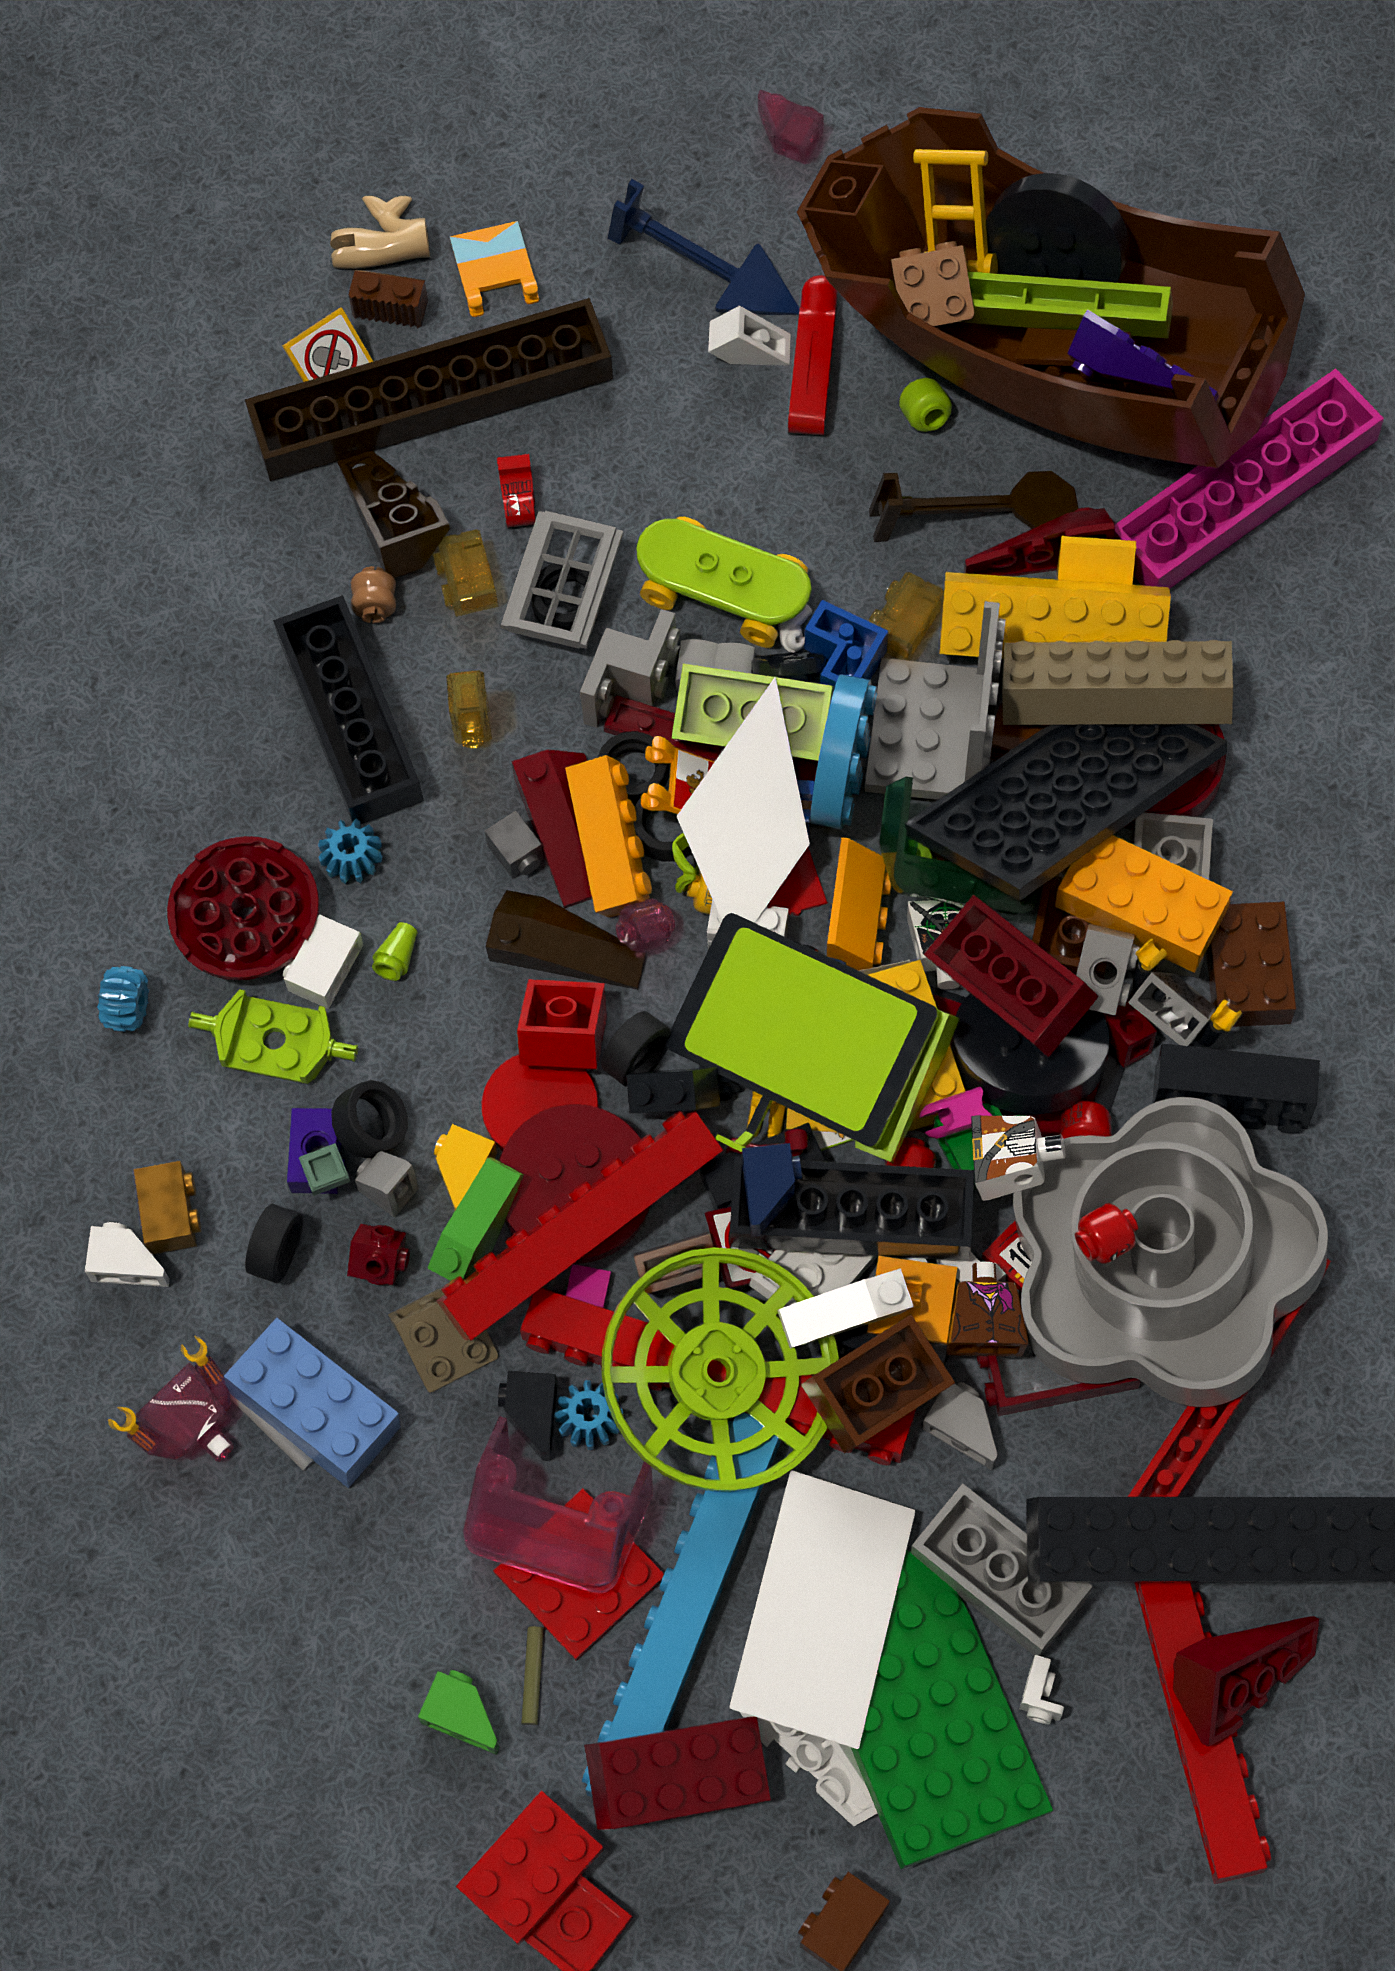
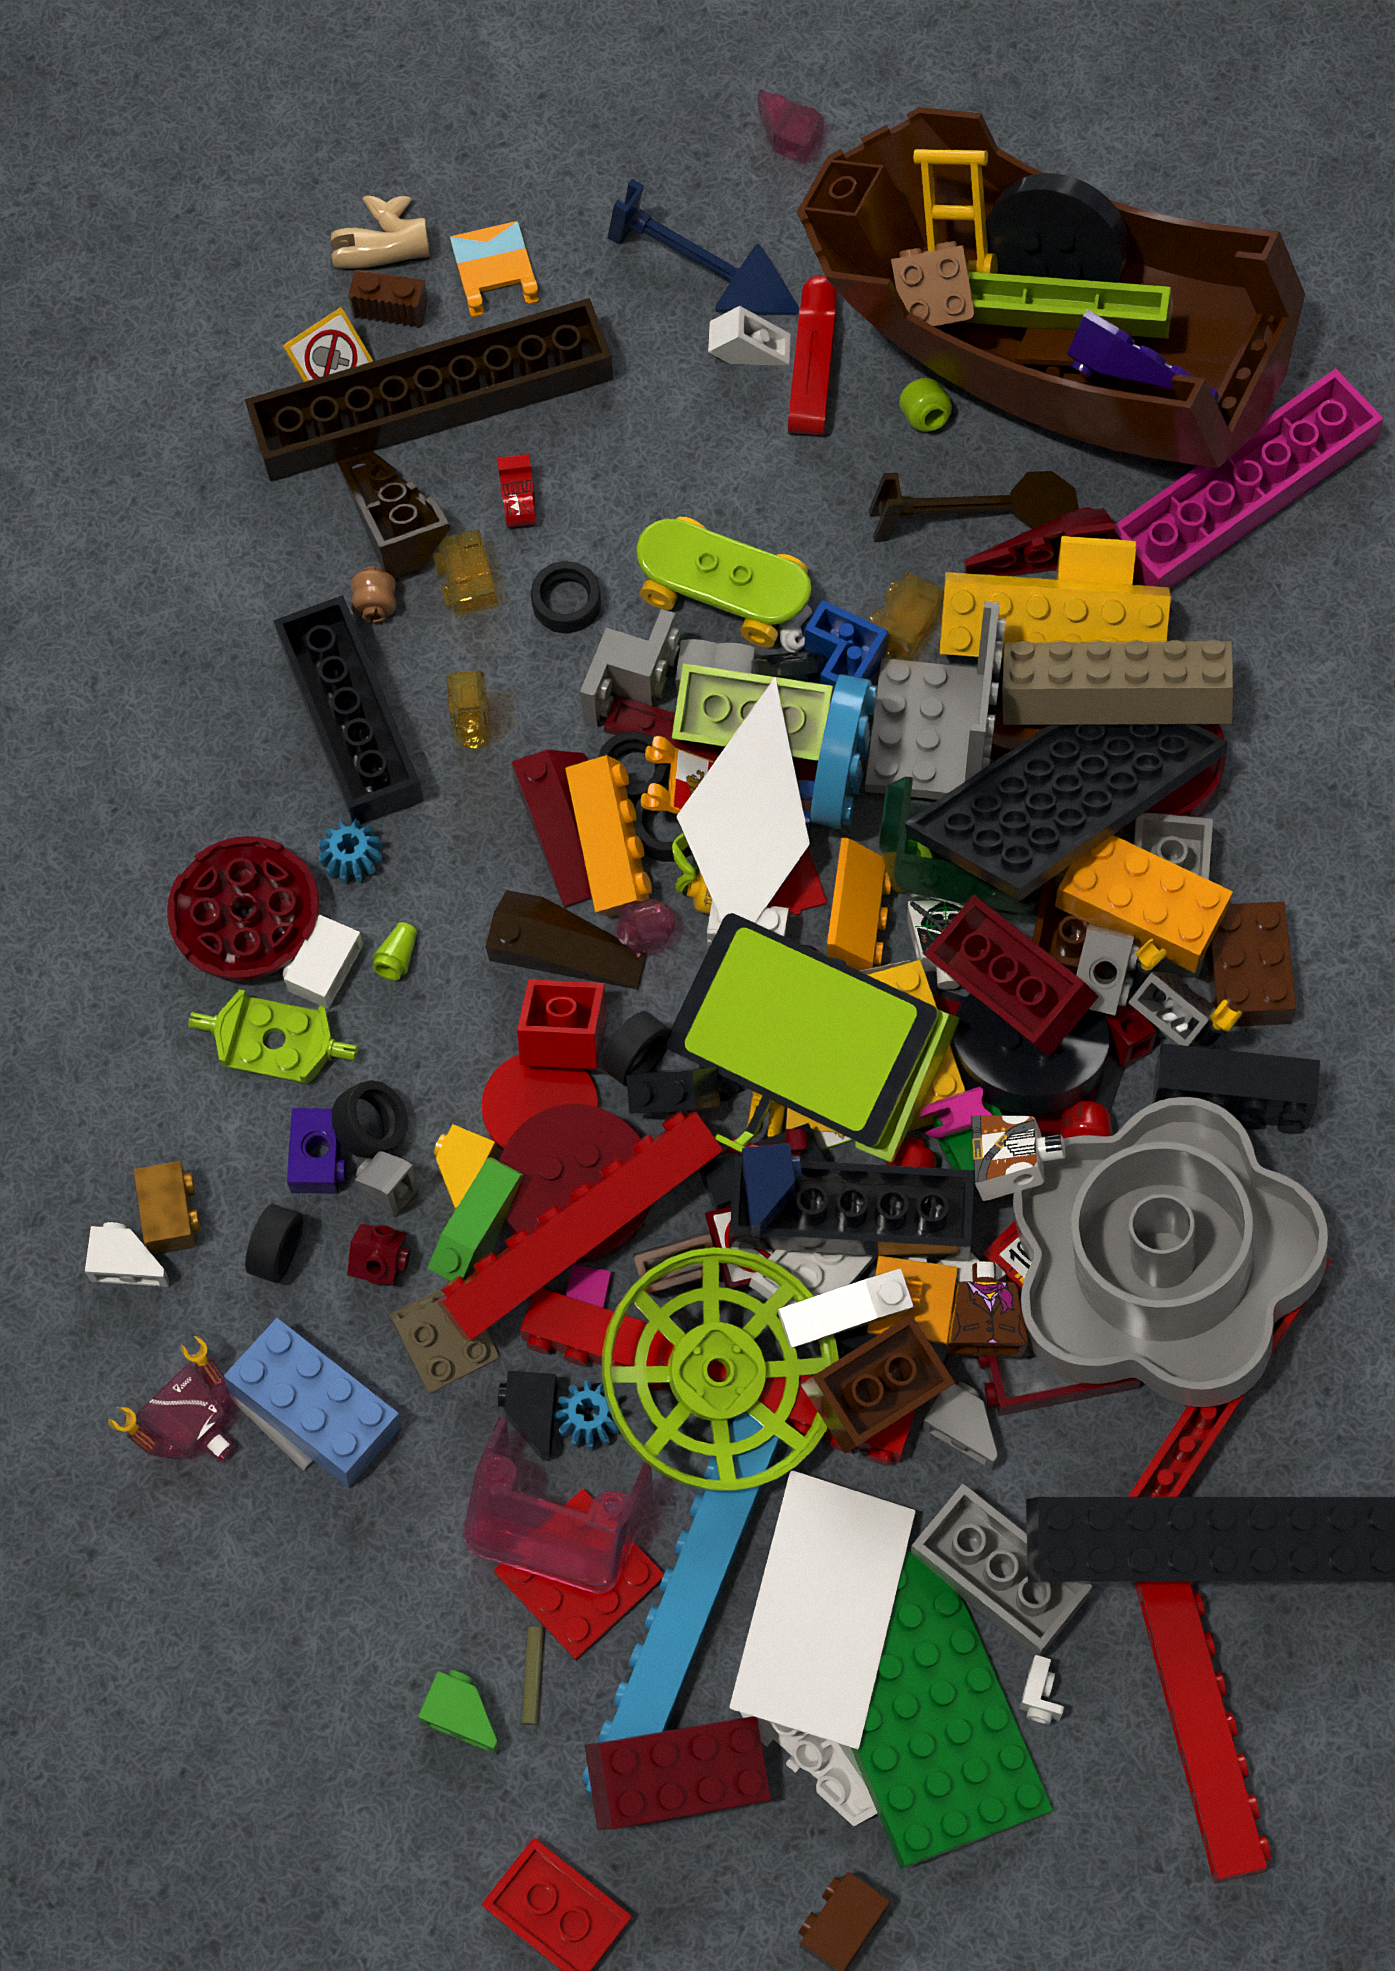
dark azure gear [97,966,149,1032] -> none
sand green tile [299,1143,350,1196] -> none
red plate [456,1790,604,1946] -> none
flat silver brick [485,811,544,879] -> none
light grey piece [501,511,623,649] -> none
red head [1074,1203,1138,1264] -> none
dark red wedge [1173,1616,1319,1747] -> none

